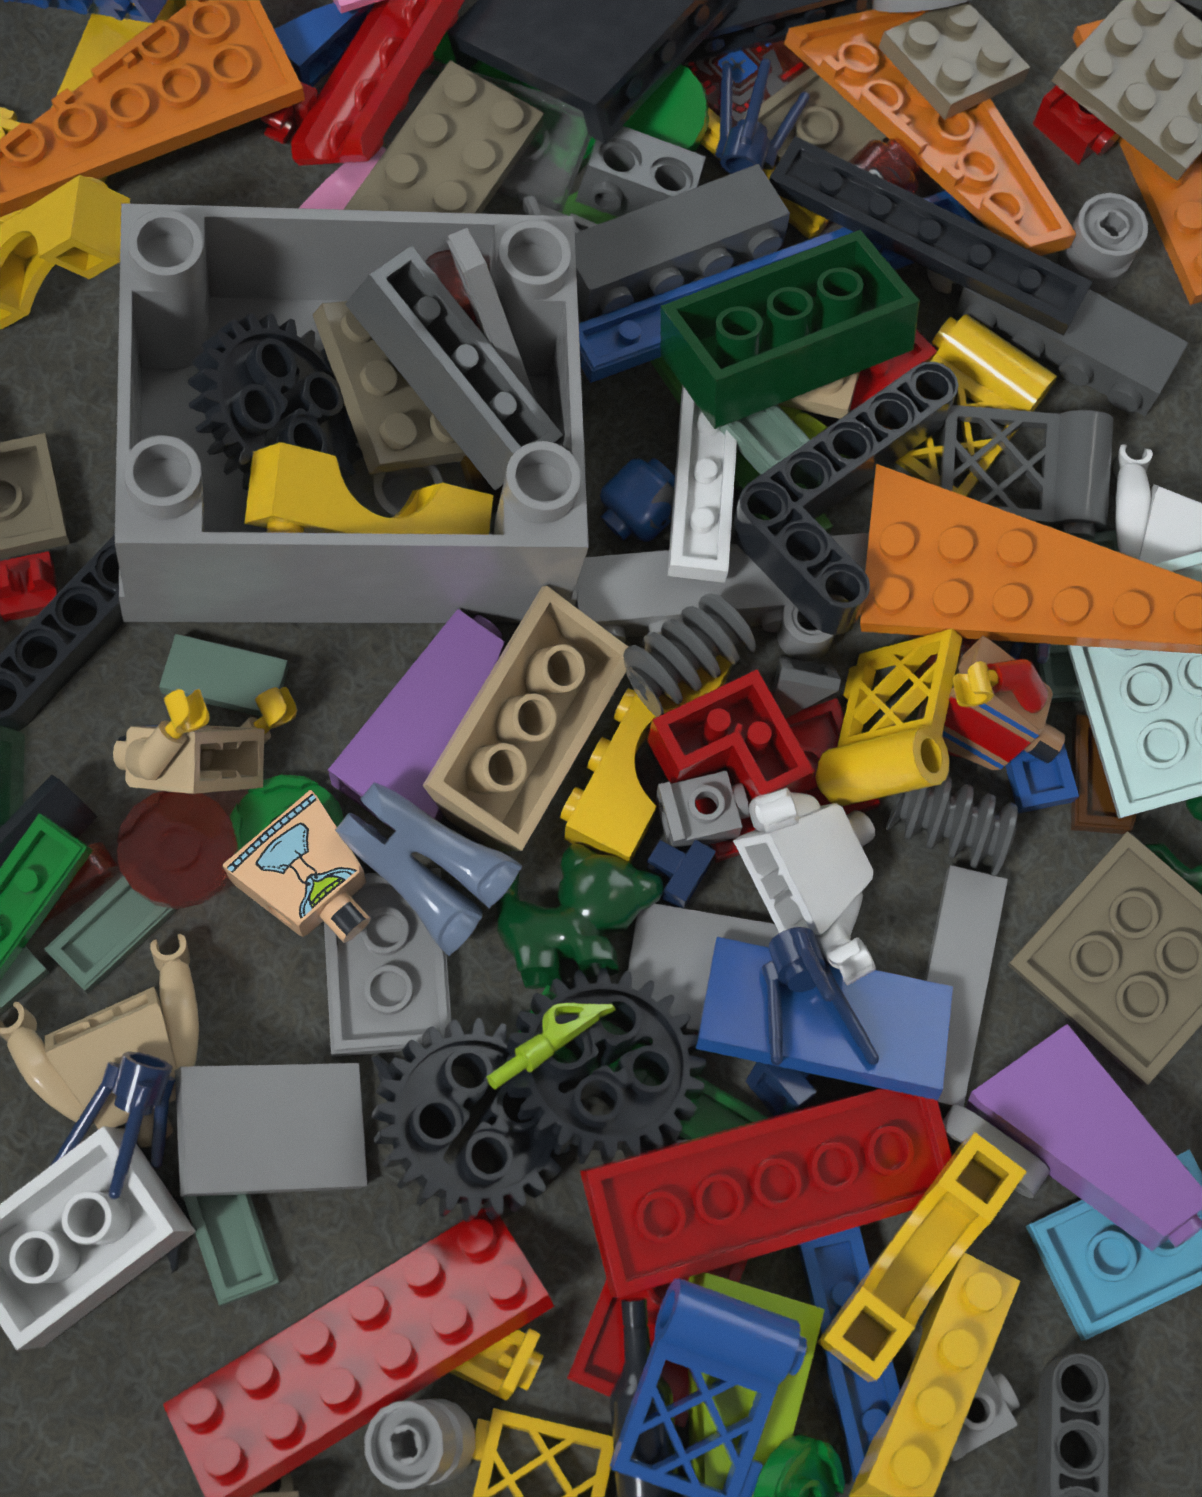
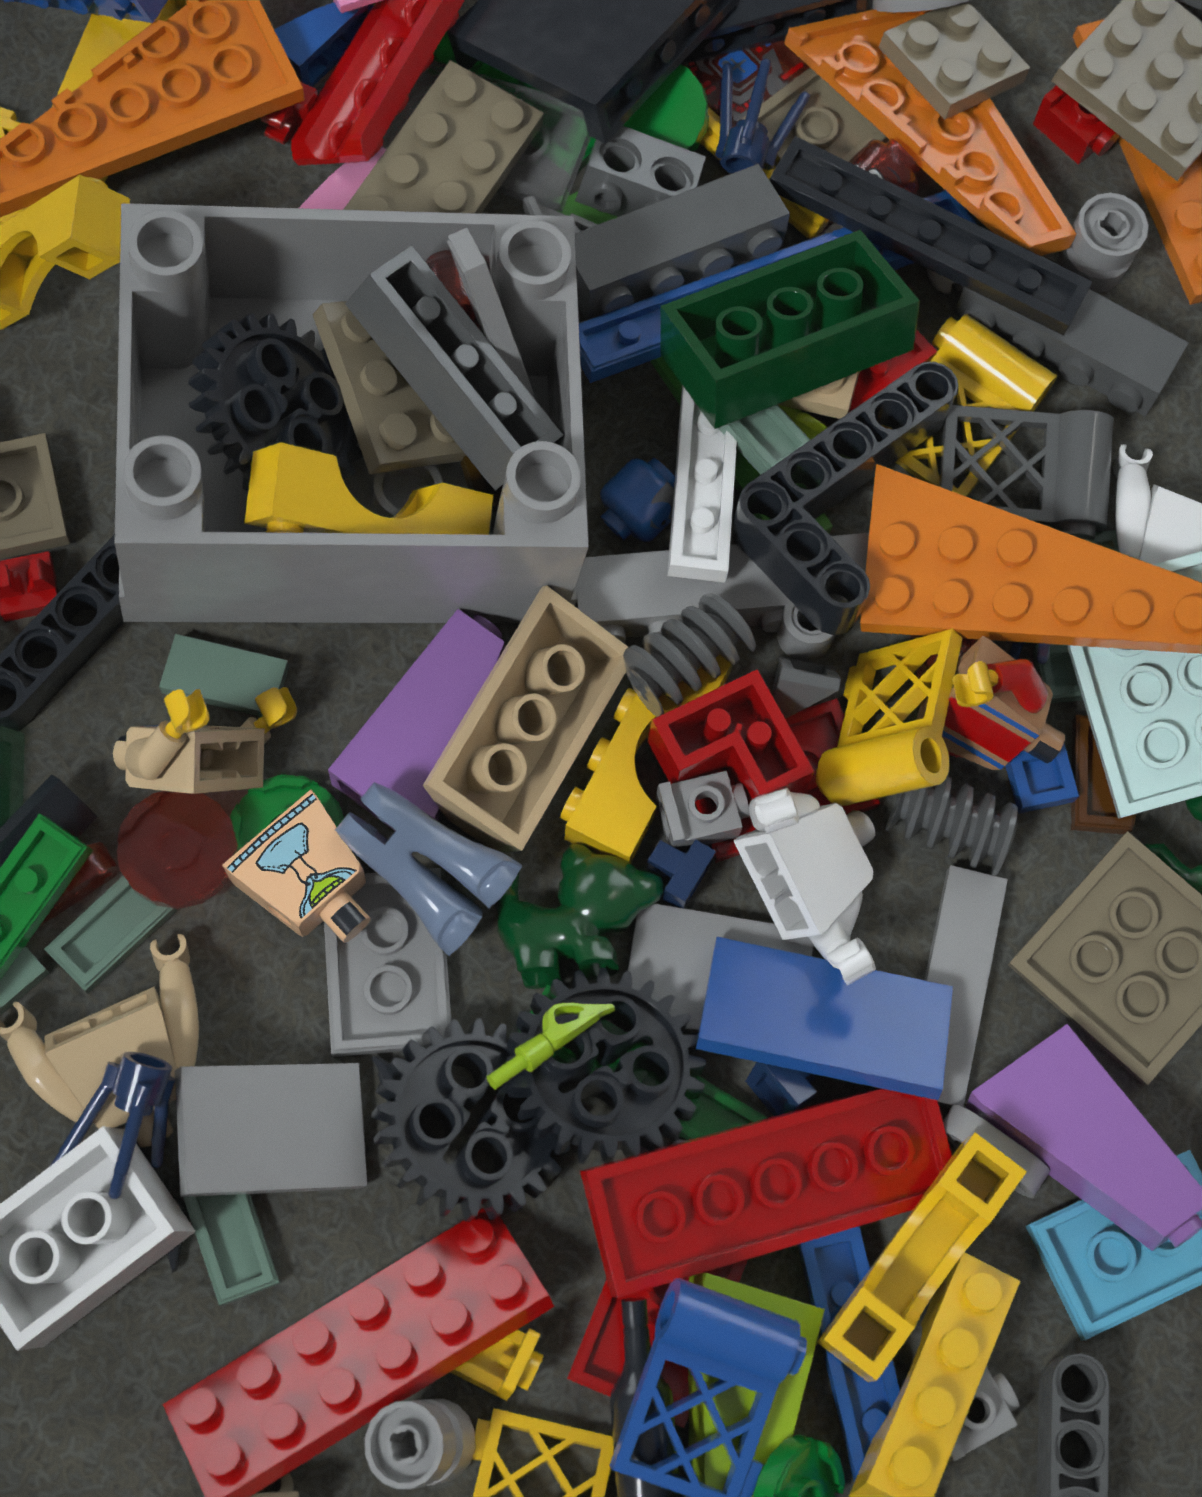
dark blue plant [761,927,879,1065] -> none

